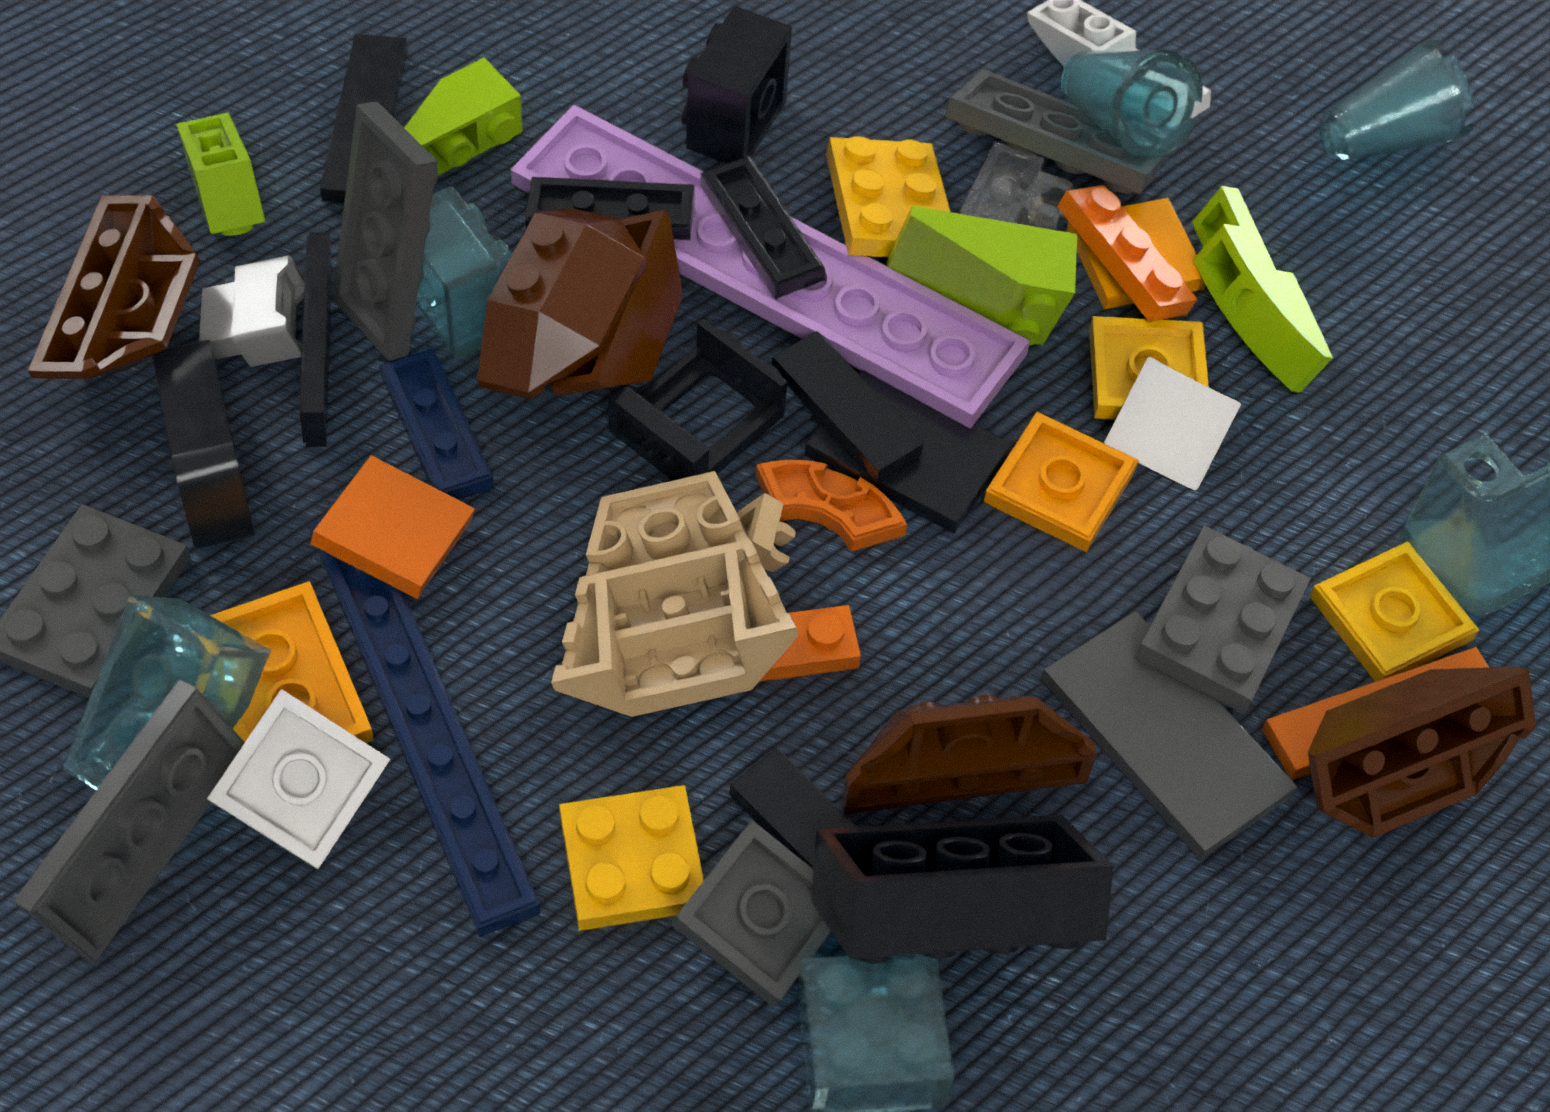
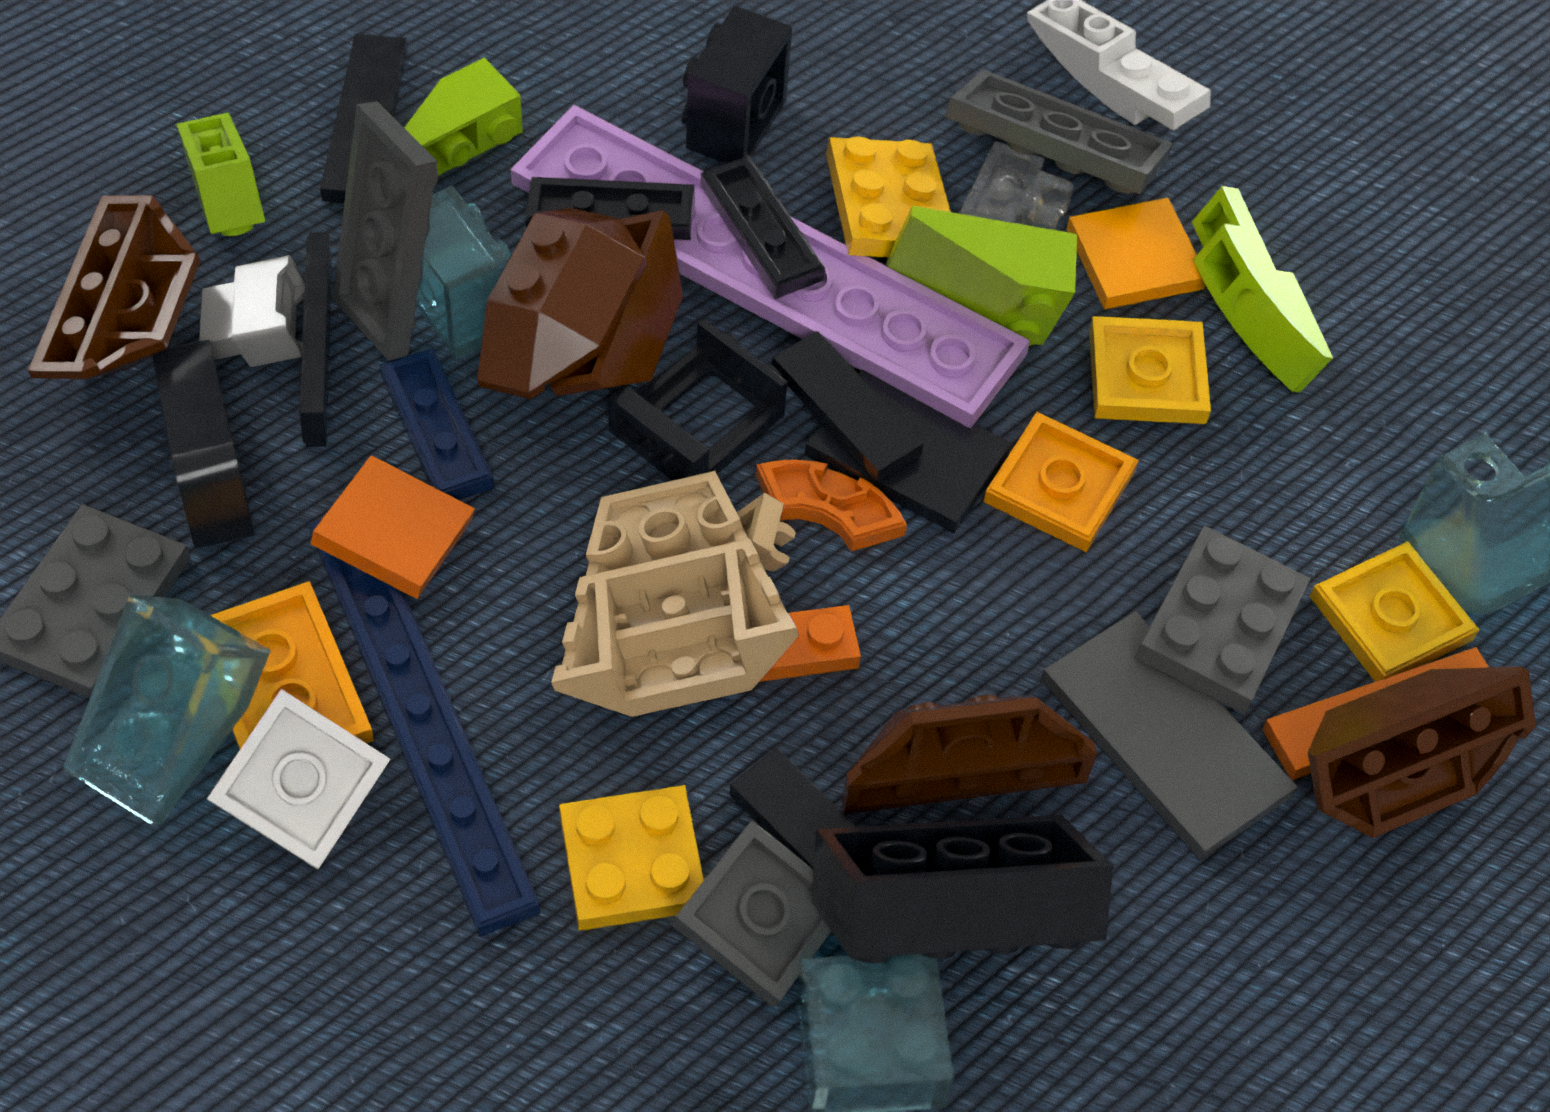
dark grey tile [13,679,245,964] -> none
orange plate [1057,185,1198,322] -> none
clear light blue cone [1061,50,1203,158] -> none
white sticker [1104,357,1241,490] -> none
clear light blue cone [1319,40,1474,161] -> none

